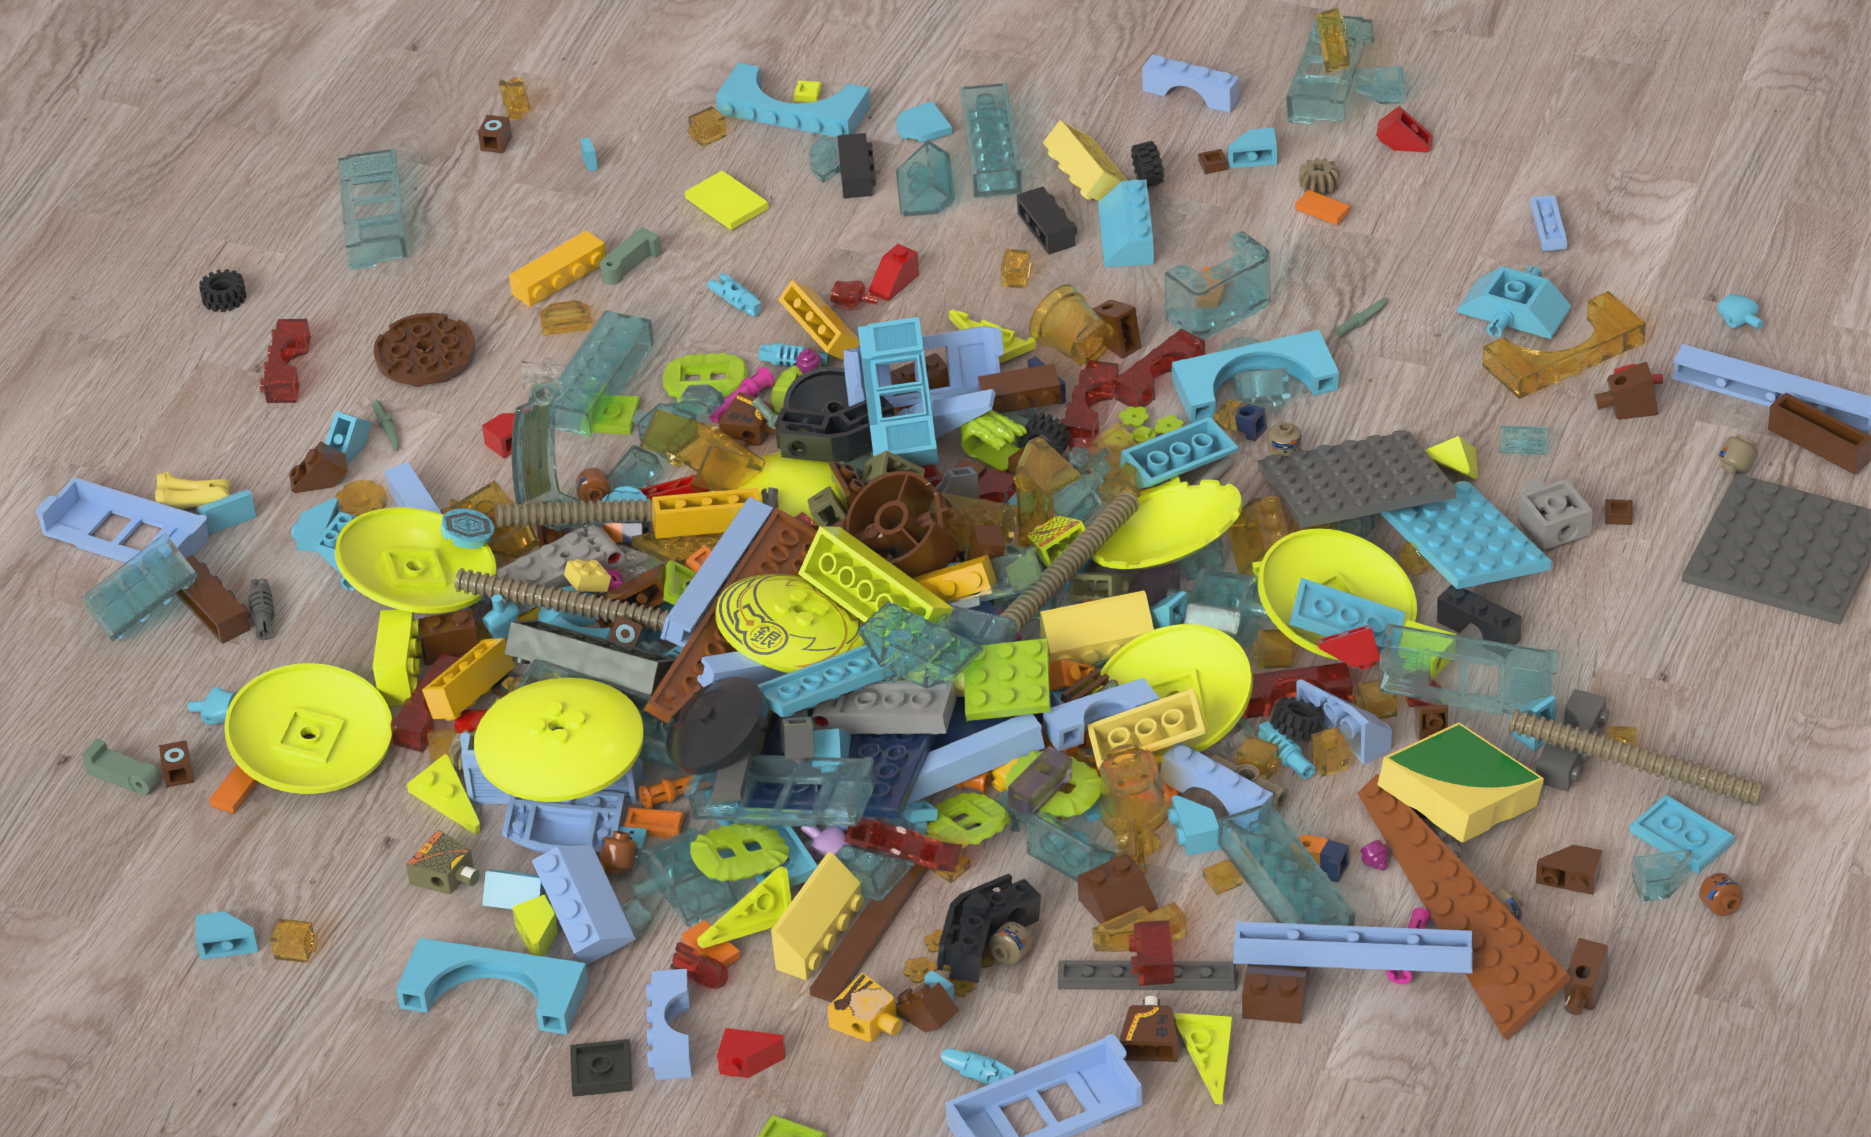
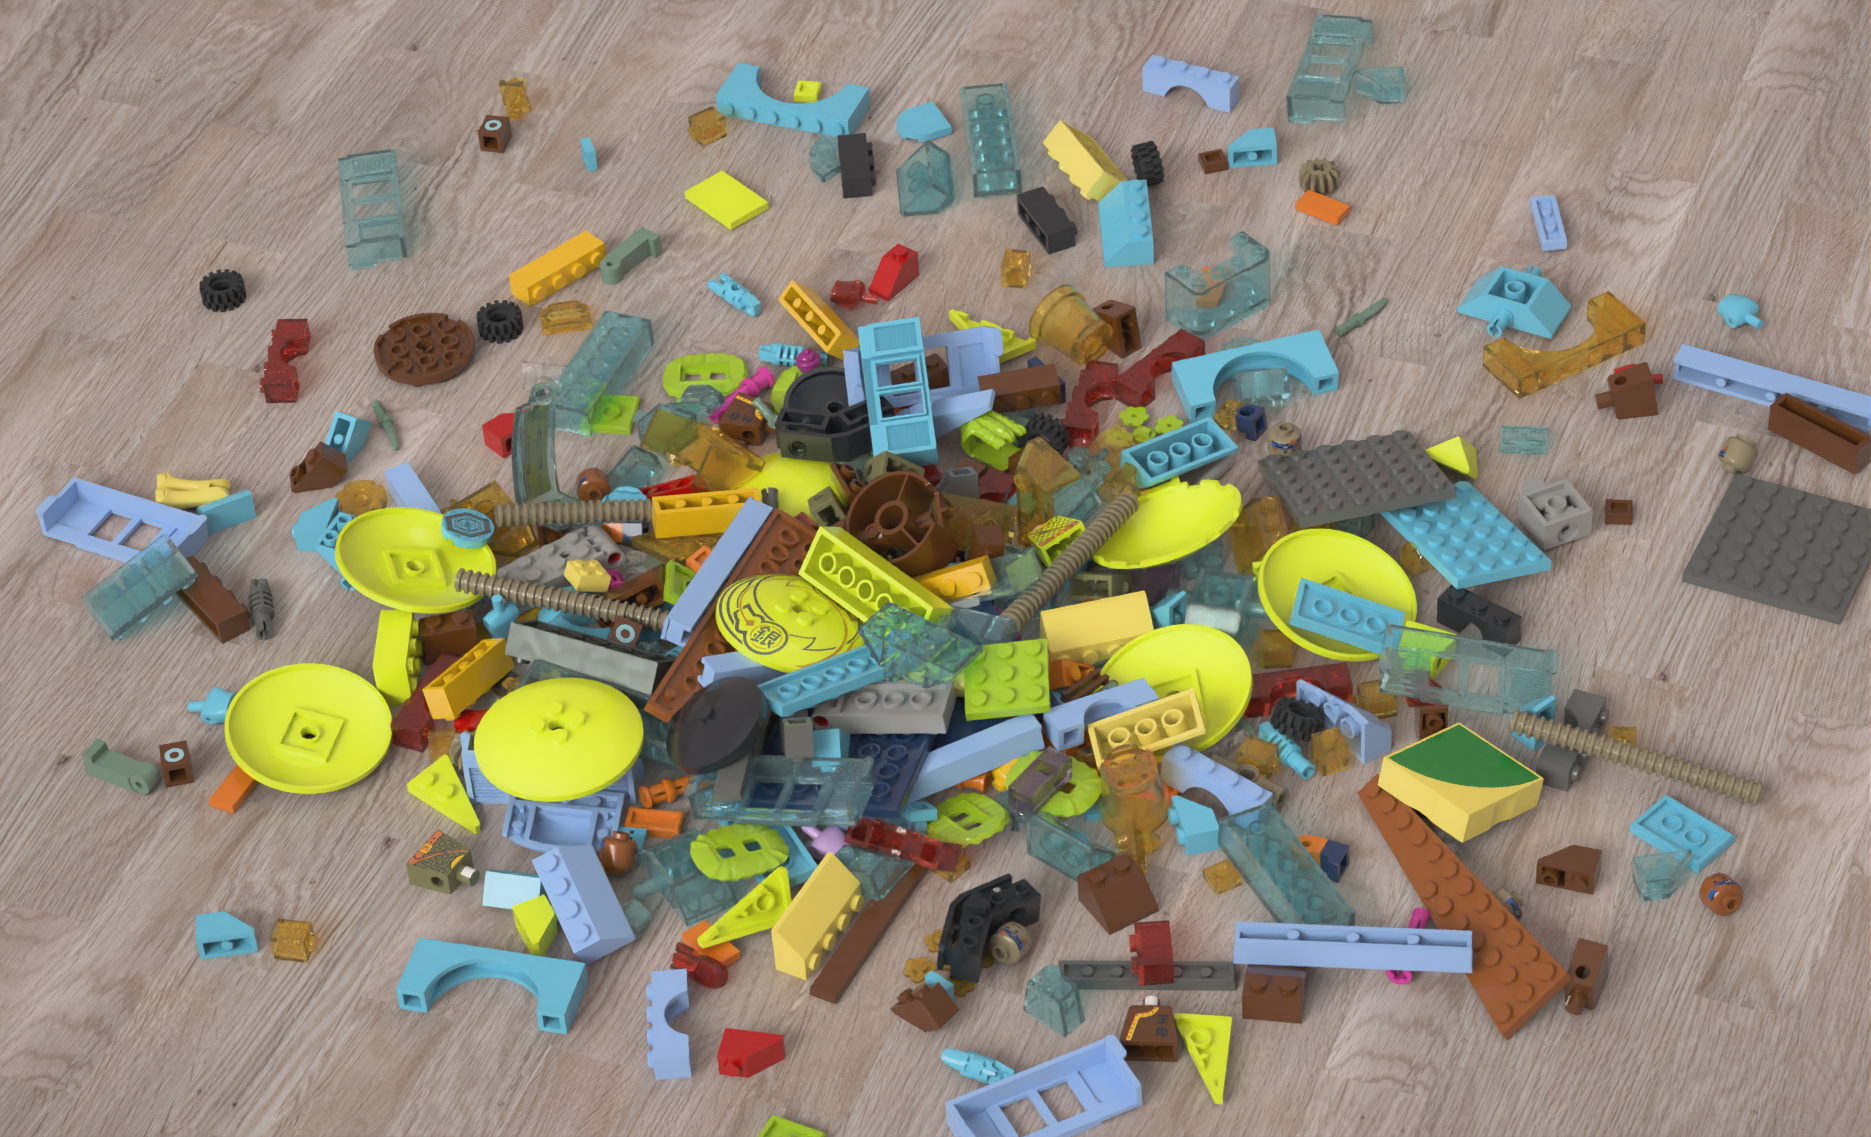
pearl dark grey tile [570,1039,633,1097] -> none
yellow torso [827,973,903,1042] -> none
clear yellow slope [1092,902,1187,952] -> none
clear yellow slope [1315,7,1350,73] -> none
red slope [1316,624,1381,670] -> none
magenta plate [1360,840,1389,871] -> none
red slope [1376,106,1433,153] -> none
none -> black tyre [476,300,524,344]
none -> clear light blue torso [1023,965,1085,1037]

